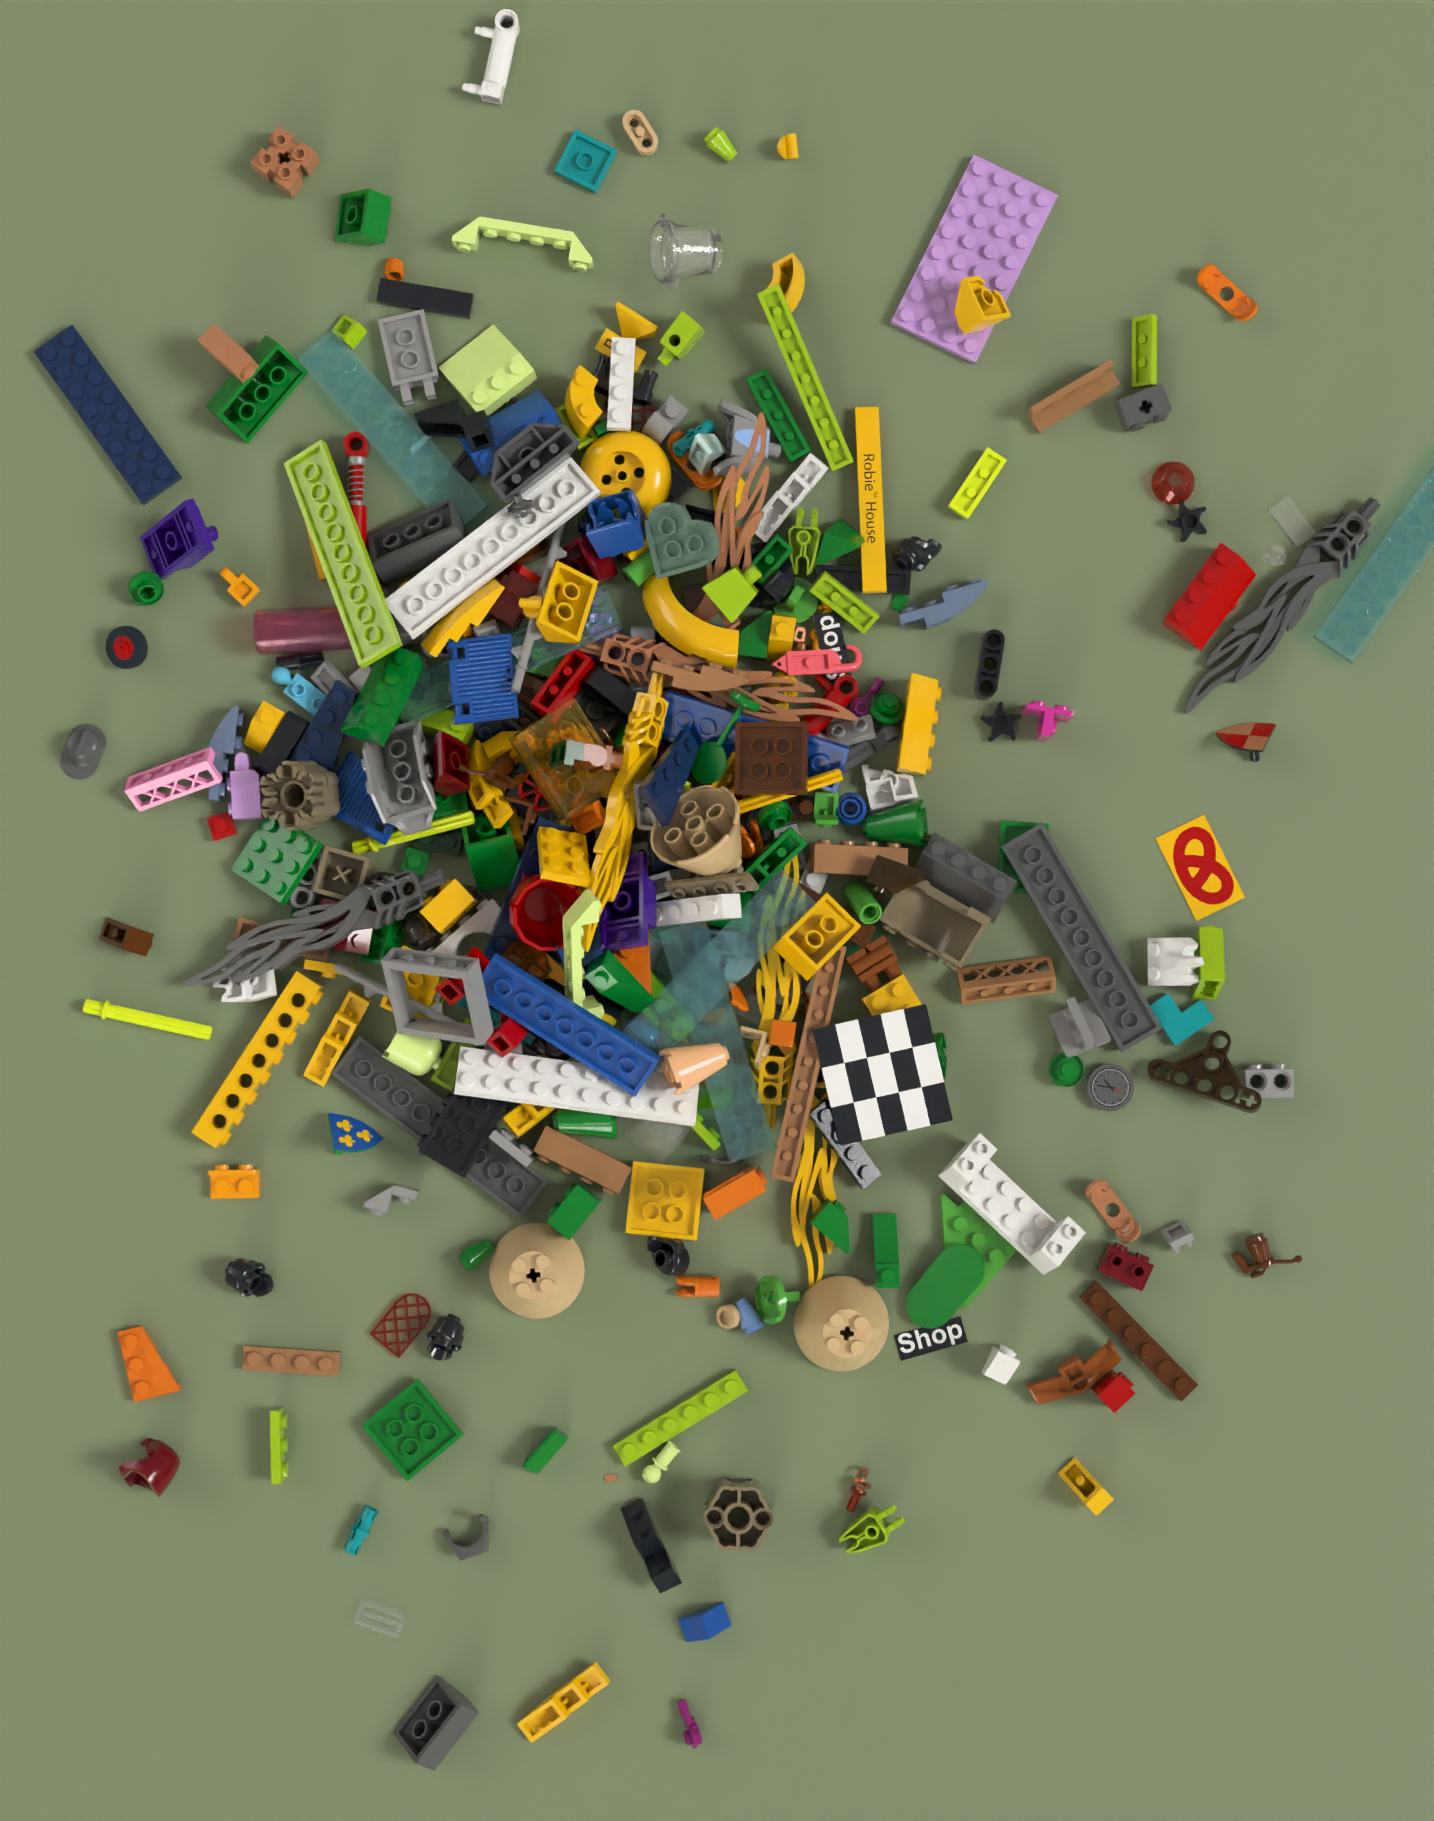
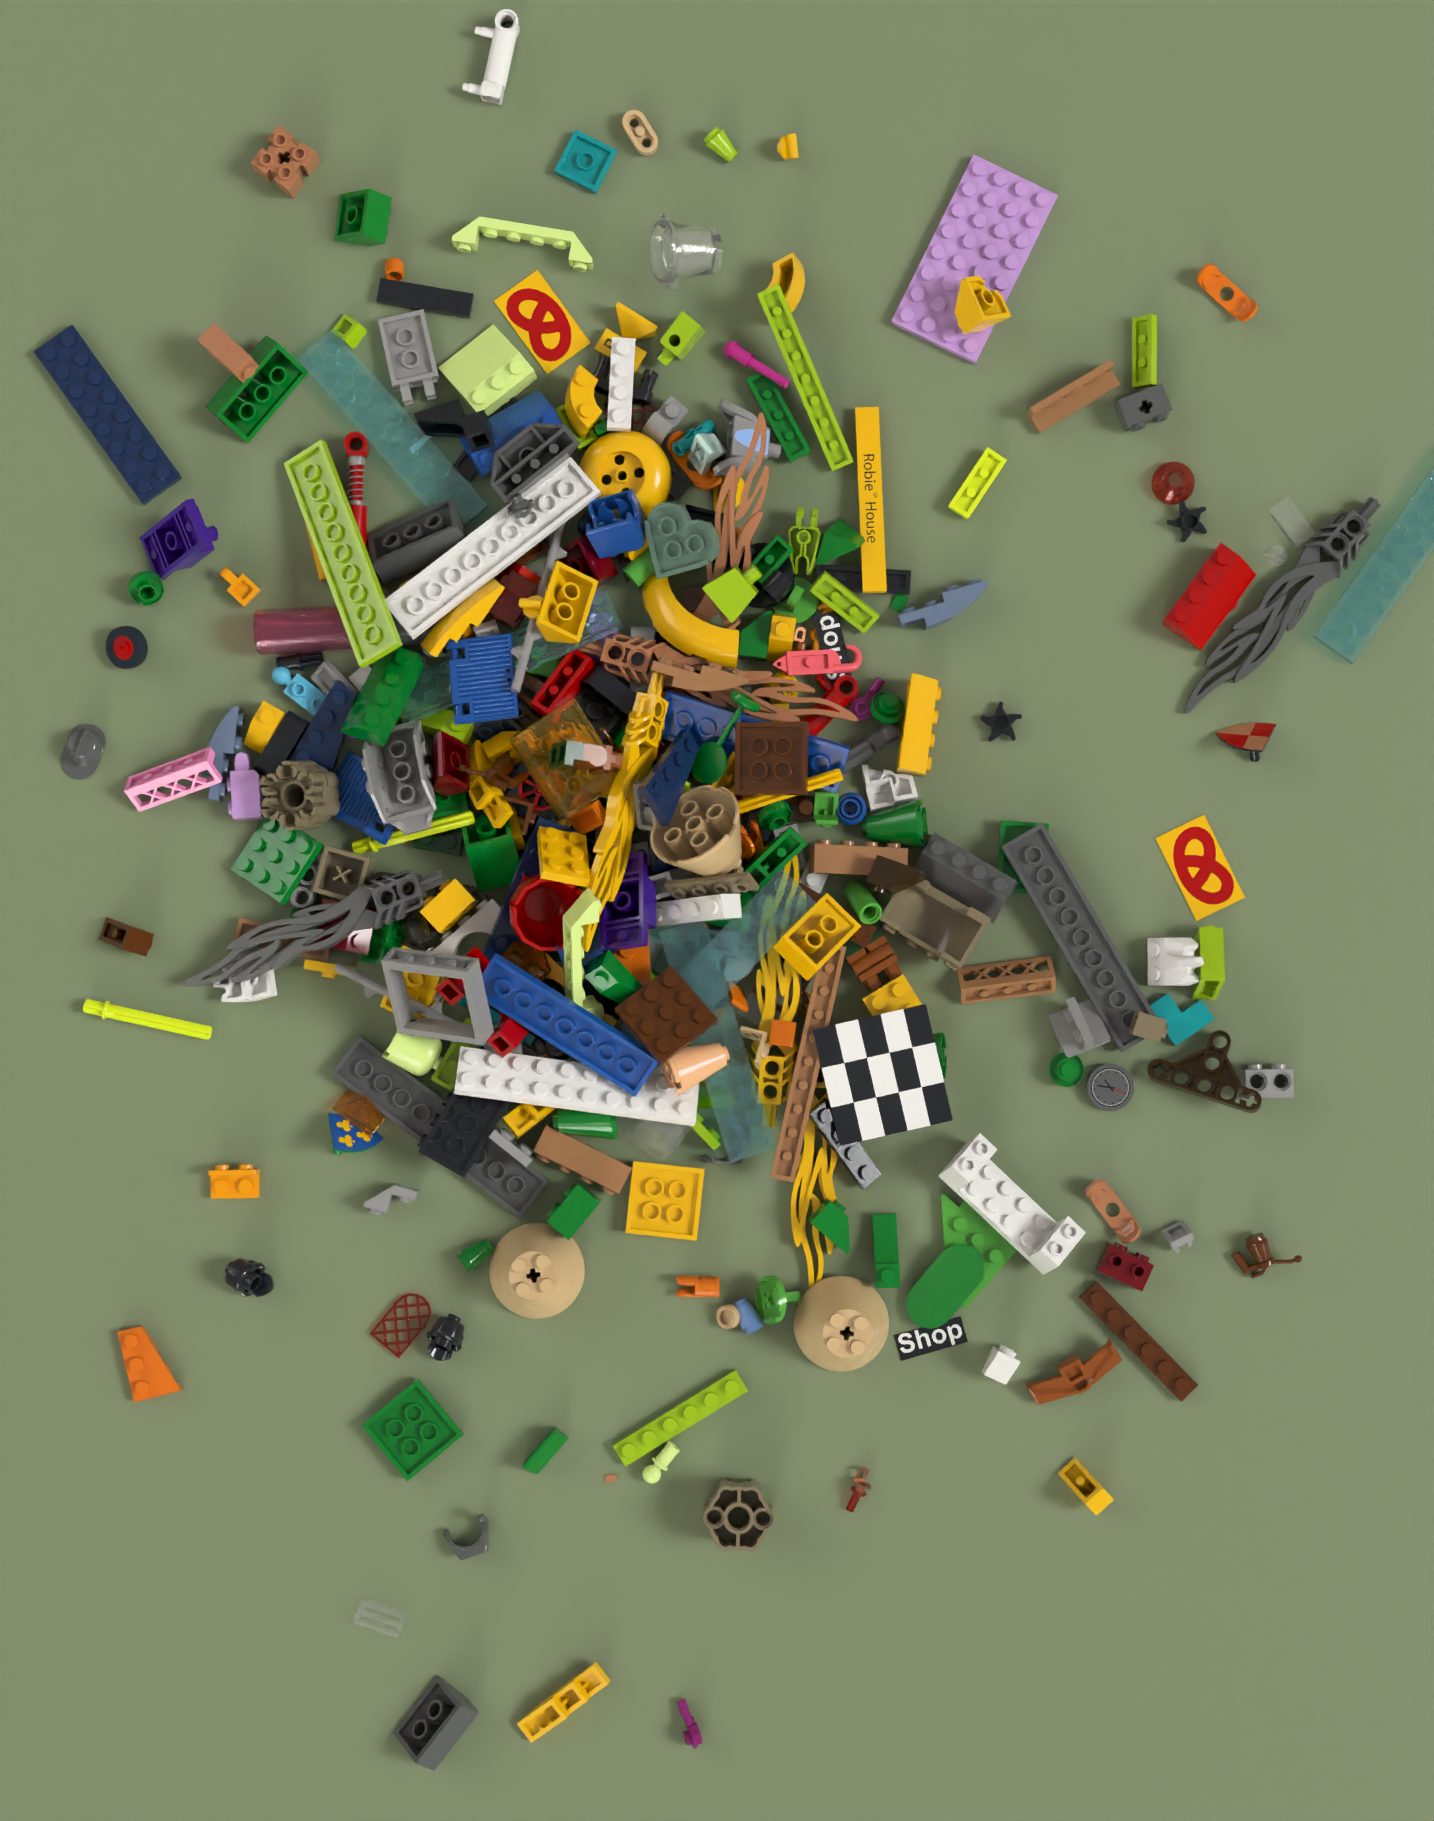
dark red piece [118,1438,180,1497] -> none
yellow brick [191,971,324,1148] -> none
red plate [207,812,238,842] -> none
medium nougat plate [242,1345,341,1377] -> none
lime plate [270,1408,289,1484] -> none
yellow slope [303,989,372,1087] -> none
teal pin [343,1505,379,1556] -> none
green plate [400,847,431,877] -> none
black arch [620,1498,682,1594] -> none
black head [647,1236,690,1276] -> none
blue slope [678,1602,732,1642] -> none
orange arch [703,1165,768,1220] -> none
white slope [755,453,829,543] -> none
light grey plate [816,714,877,746] -> none
lime hinge [838,1504,905,1553] -> none
black head [892,536,942,572] -> none
black beam [974,629,1005,700] -> none
dark pink bracket [1021,701,1074,742] -> none
red piece [1091,1370,1136,1413] -> none
none -> clear orange slope [332,1090,385,1137]
none -> sticker [494,270,591,374]
none -> reddish brown plate [615,966,718,1065]
none -> dark pink pin [723,341,790,388]
none -> dark tan brick [1128,1010,1168,1043]

